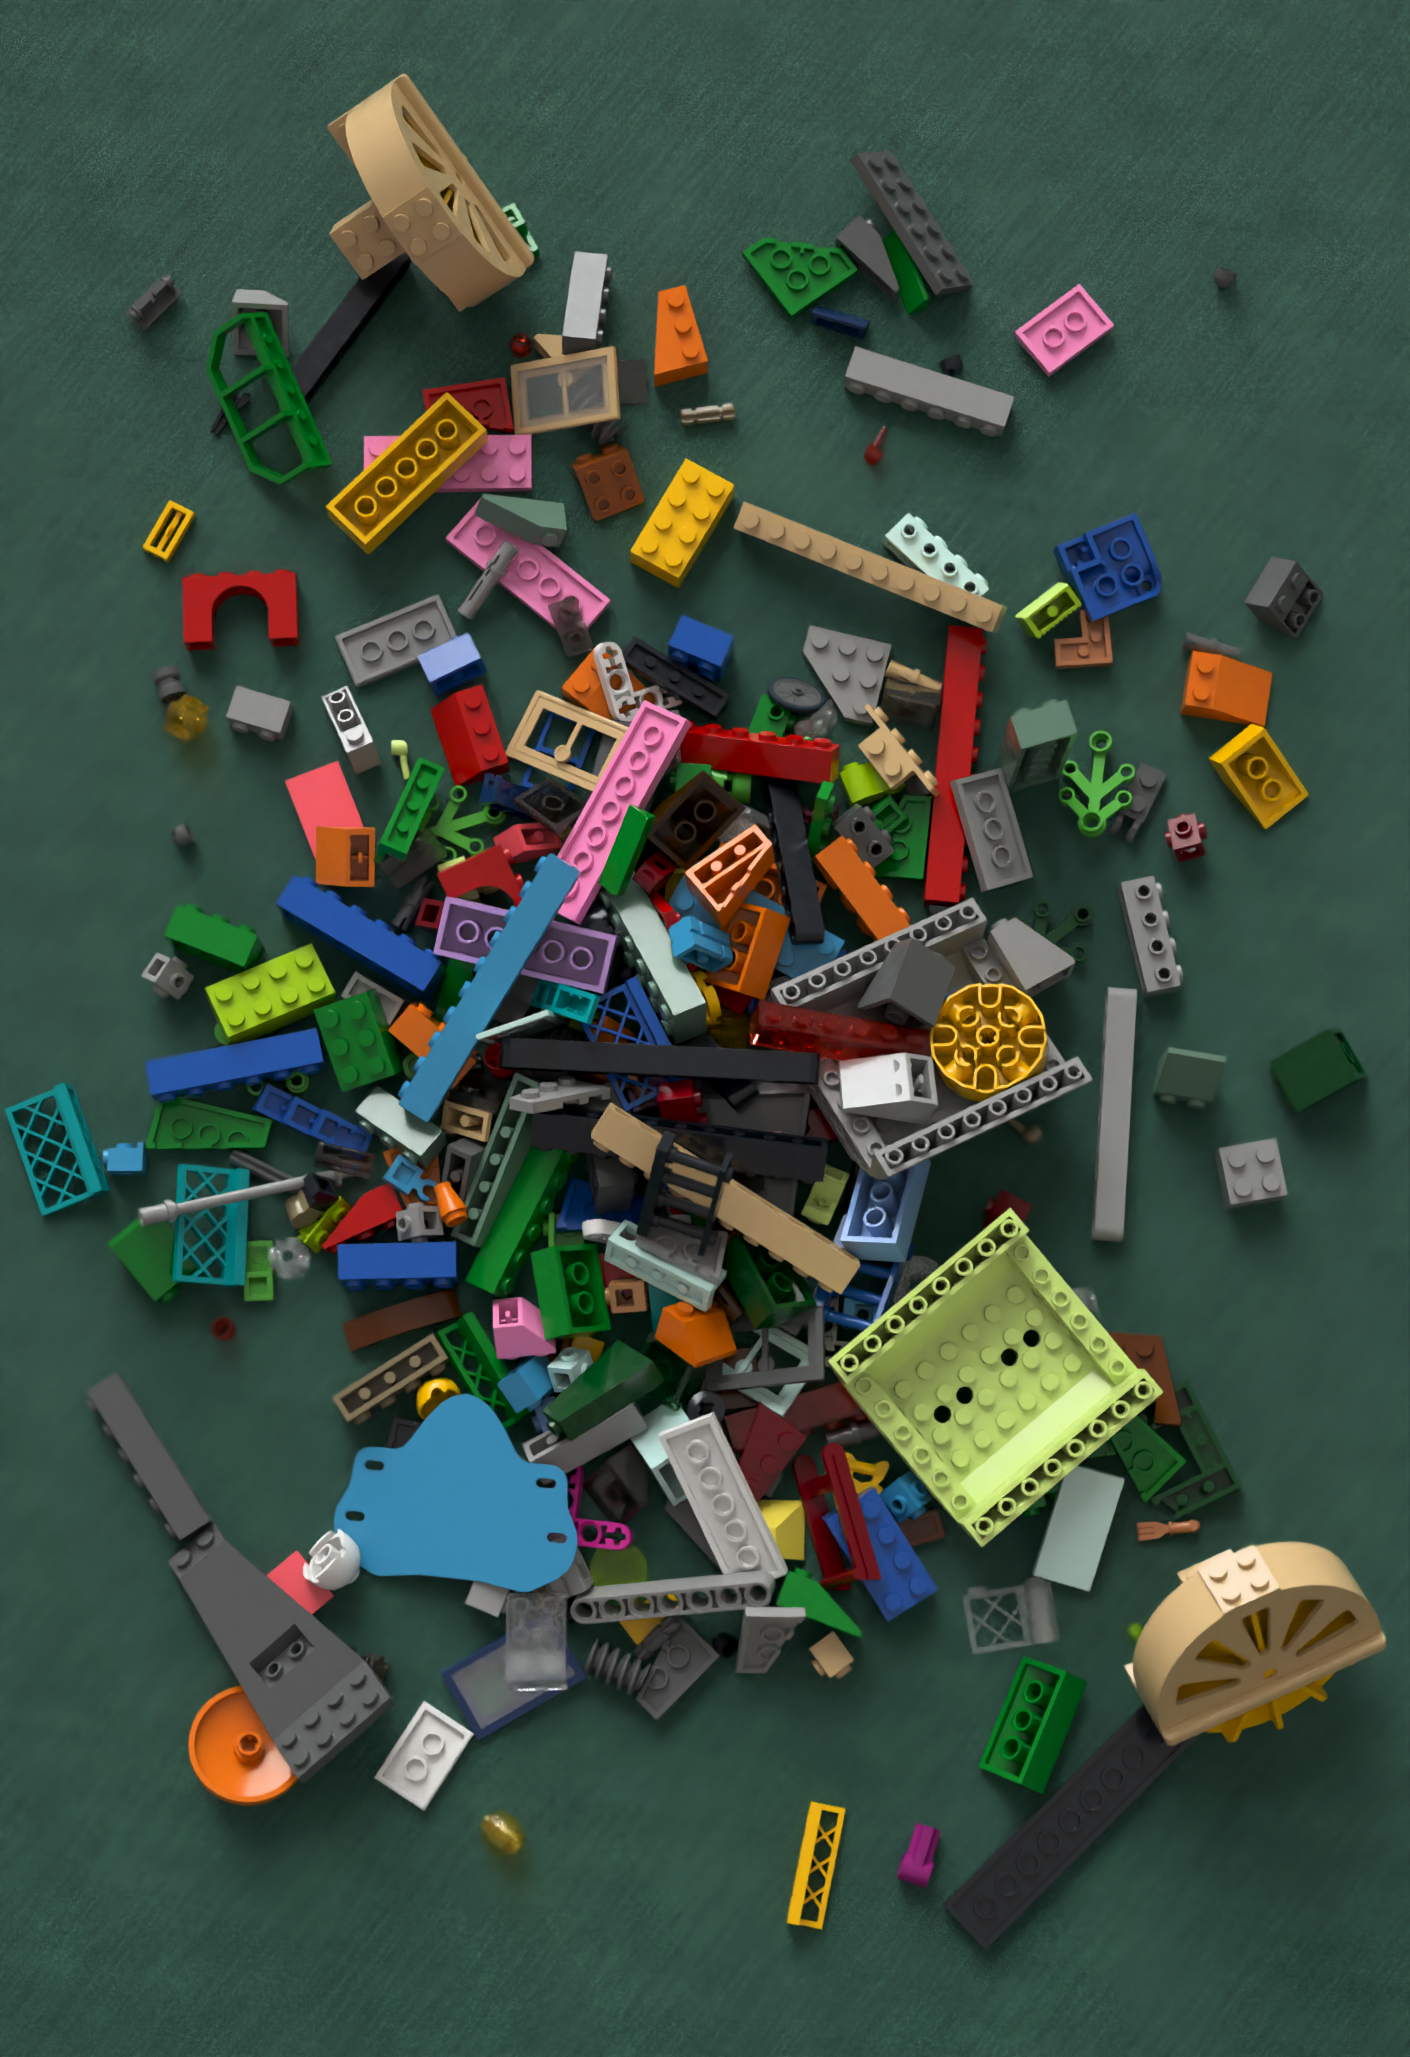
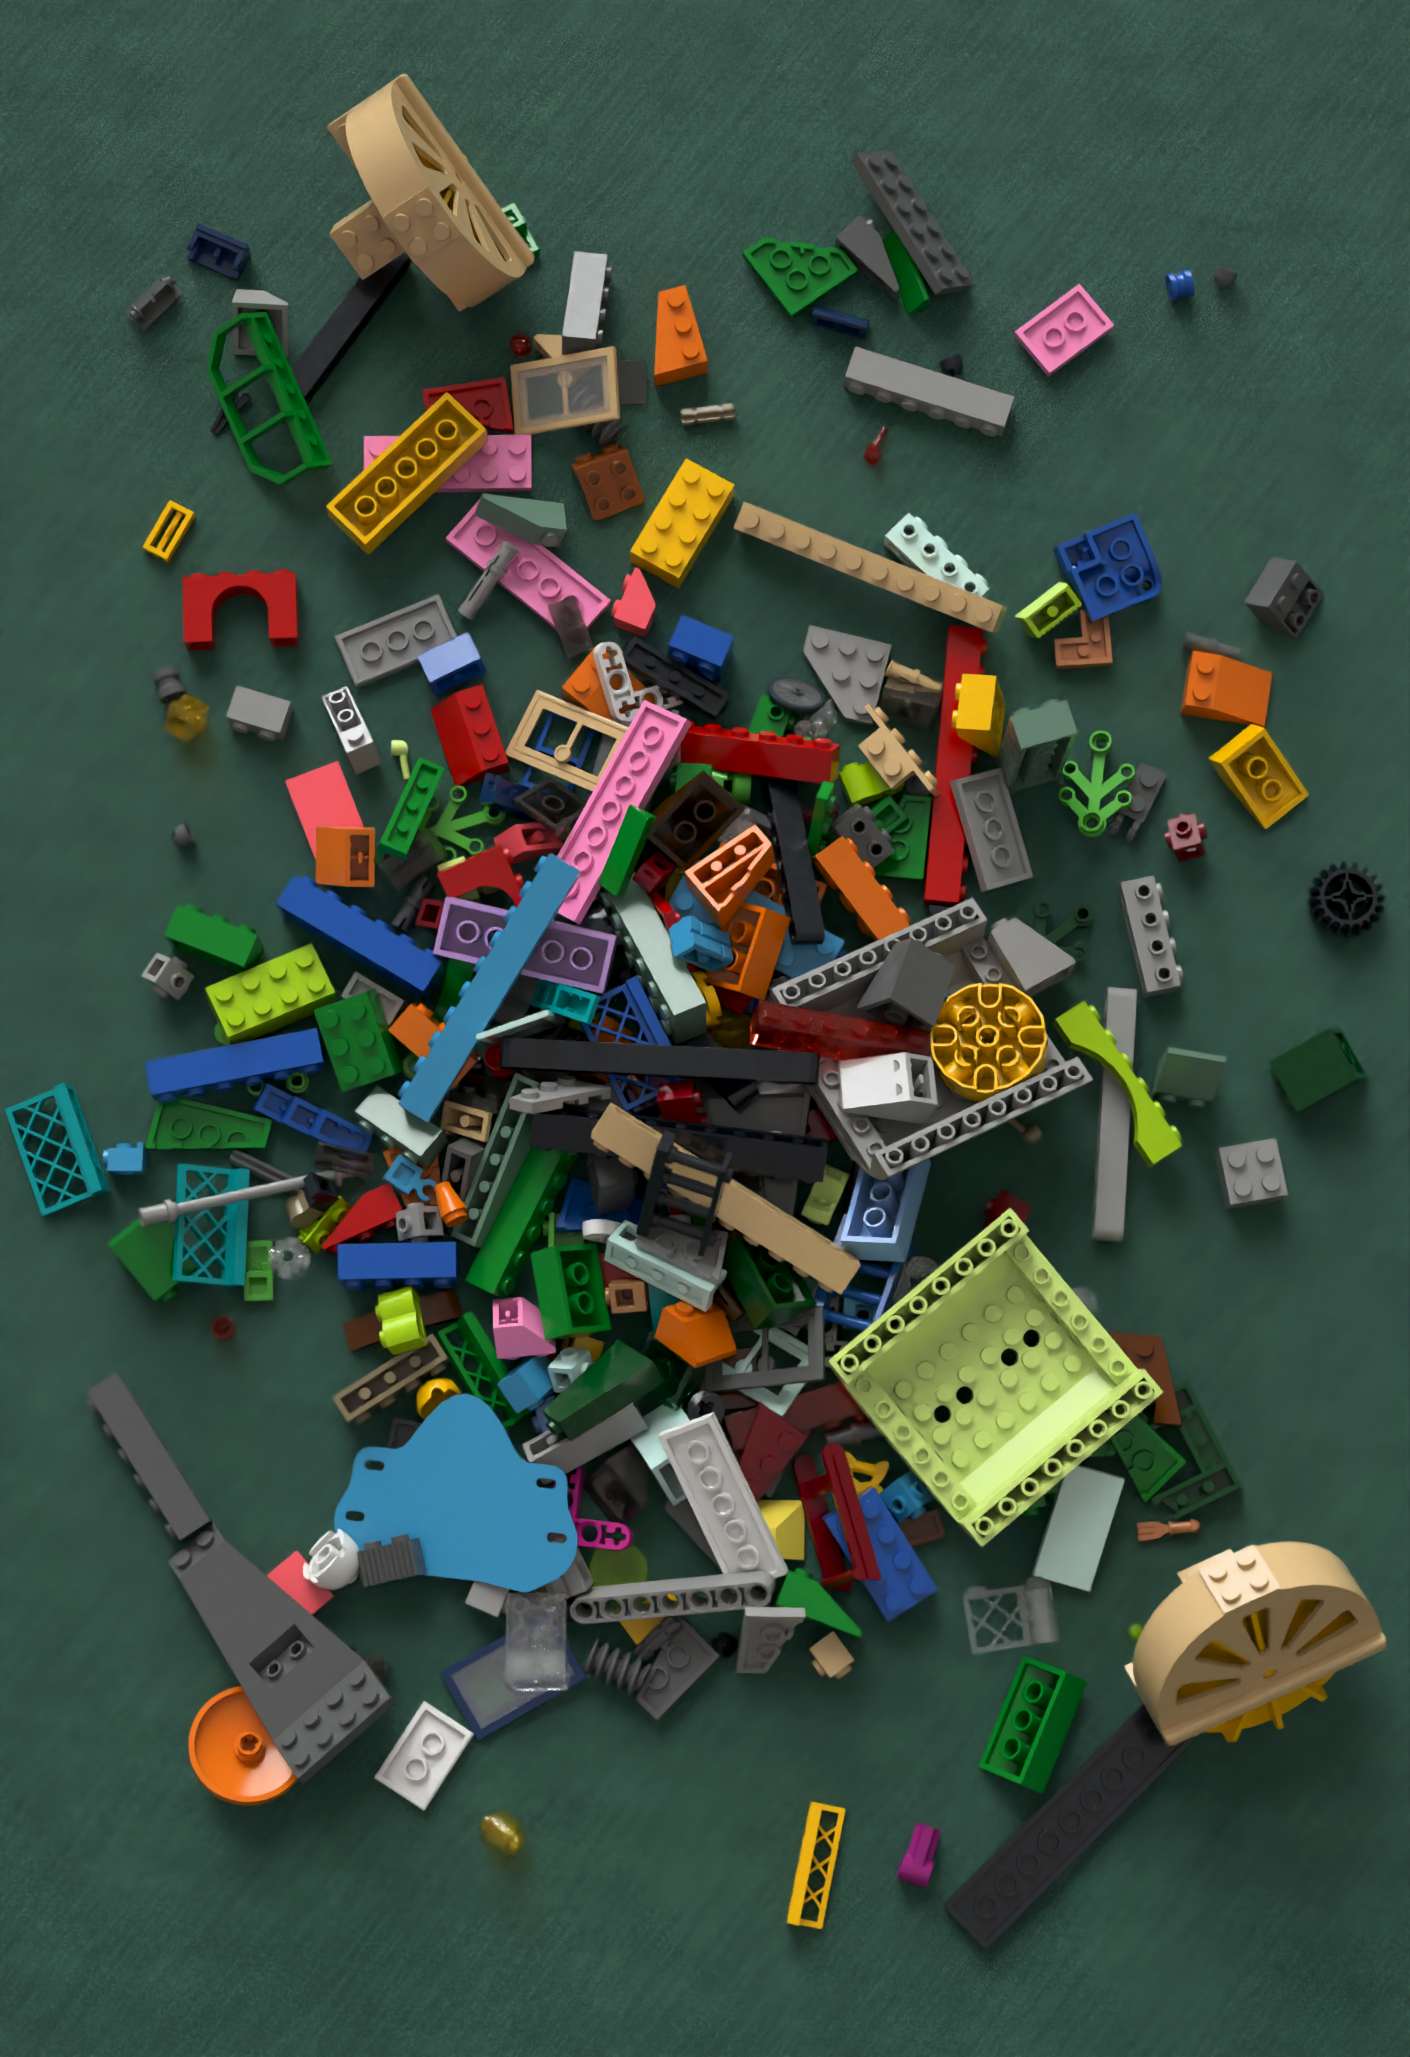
none -> dark blue hinge [187,223,251,281]
none -> dark grey brick [357,1534,426,1587]
none -> lime brick [375,1285,427,1355]
none -> coral slope [611,567,656,638]
none -> yellow slope [952,674,1006,757]
none -> lime arch [1052,1001,1182,1169]
none -> blue wheel [1165,269,1195,301]
none -> black gear [1307,861,1385,938]

